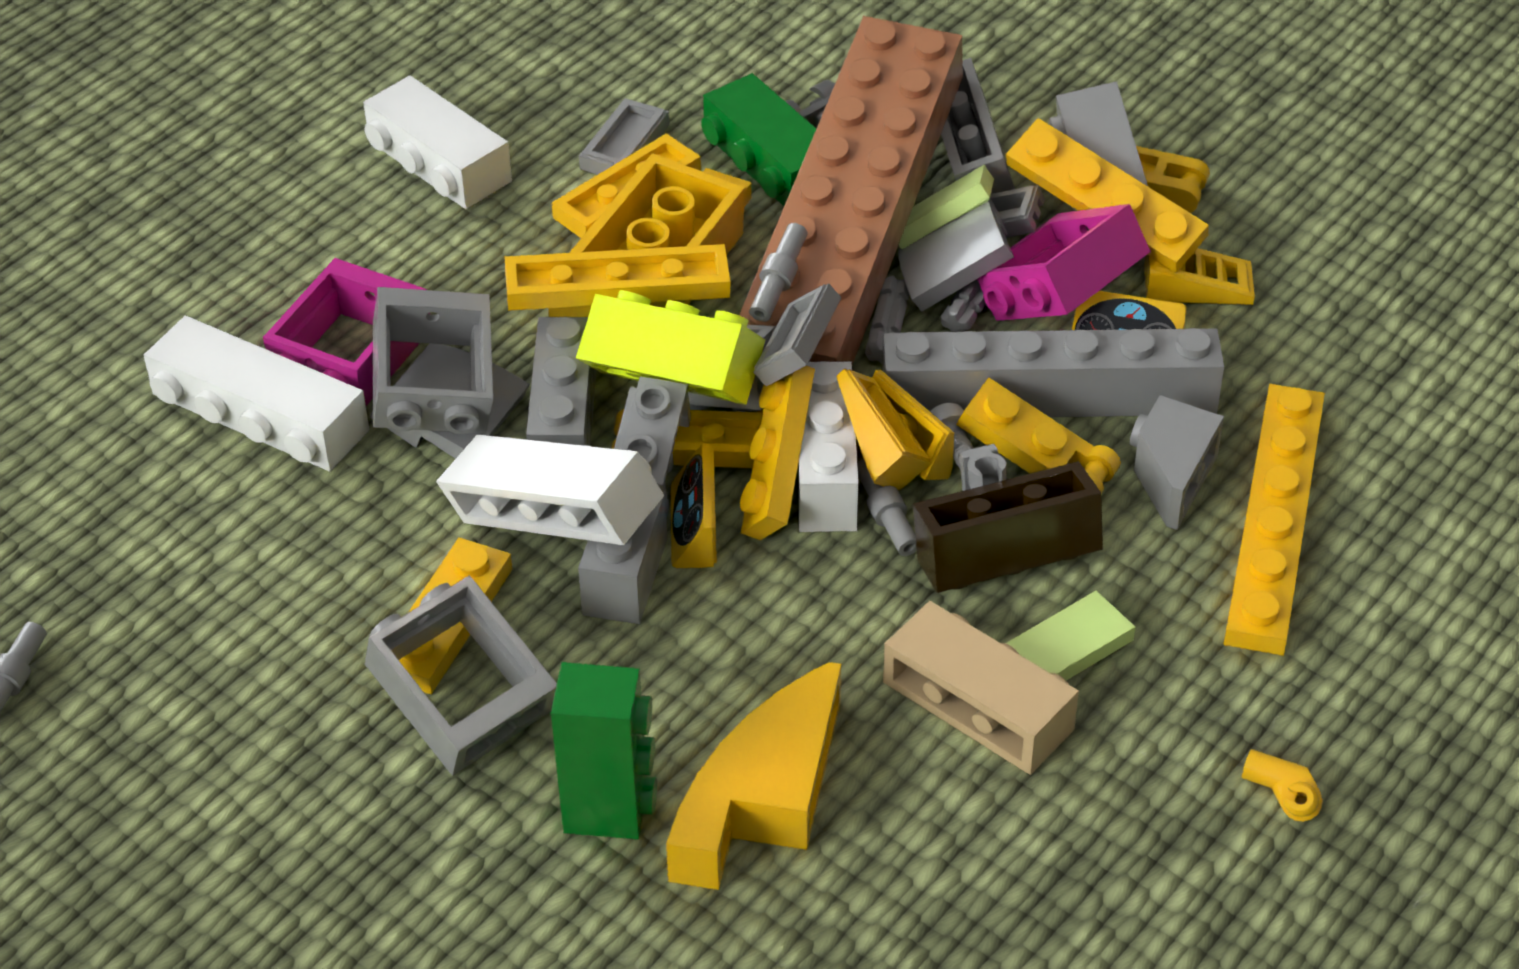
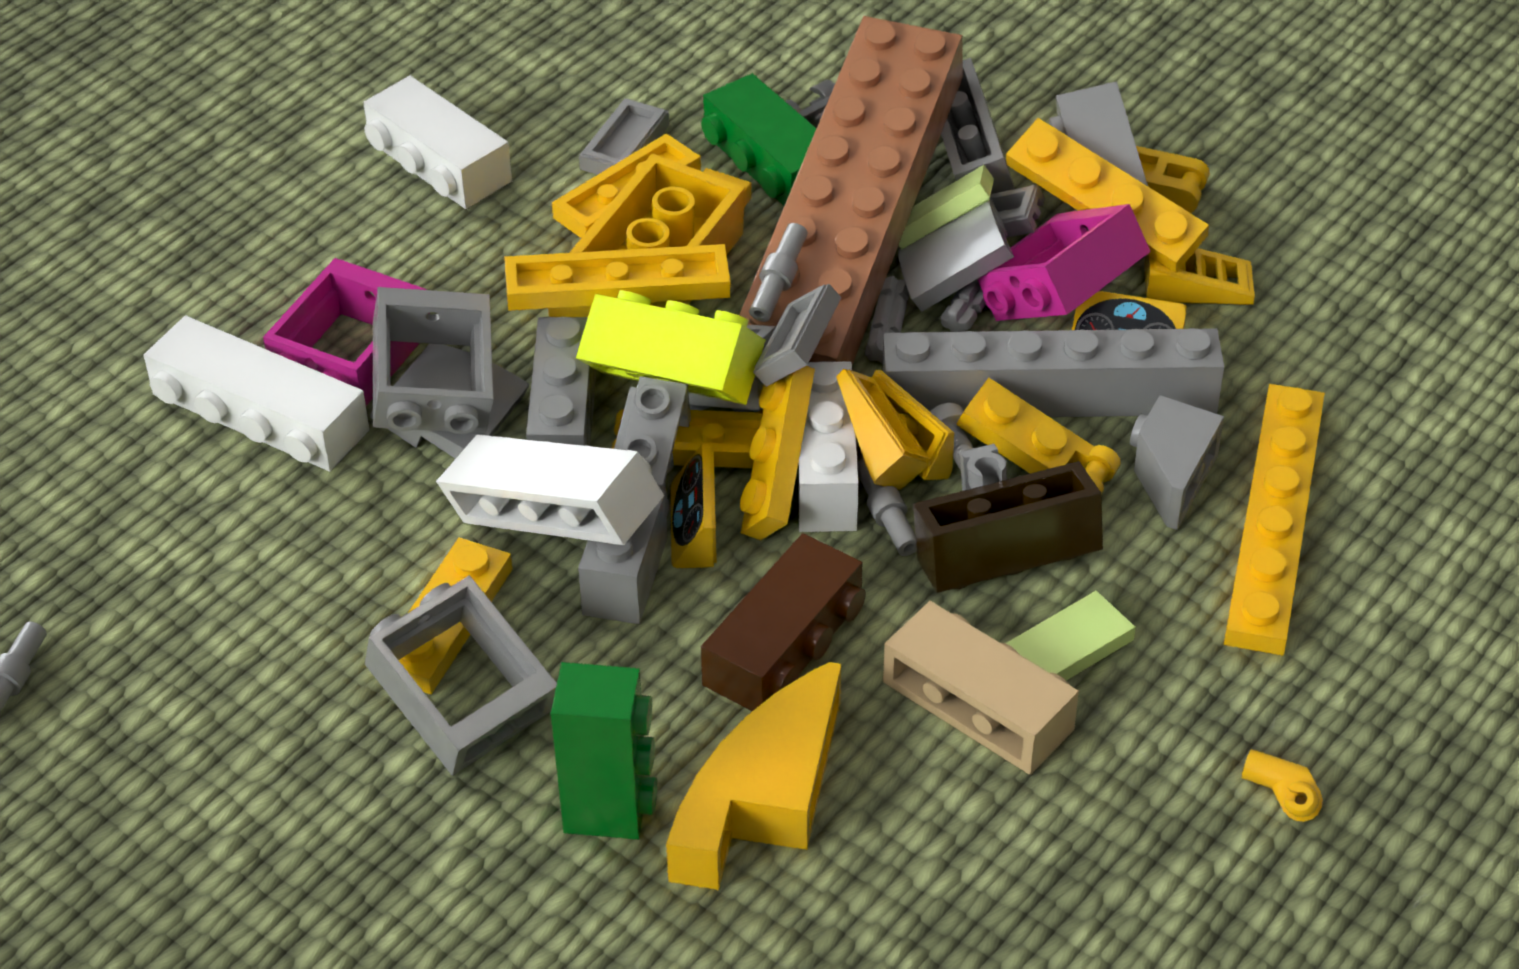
none -> reddish brown brick [701,533,866,711]

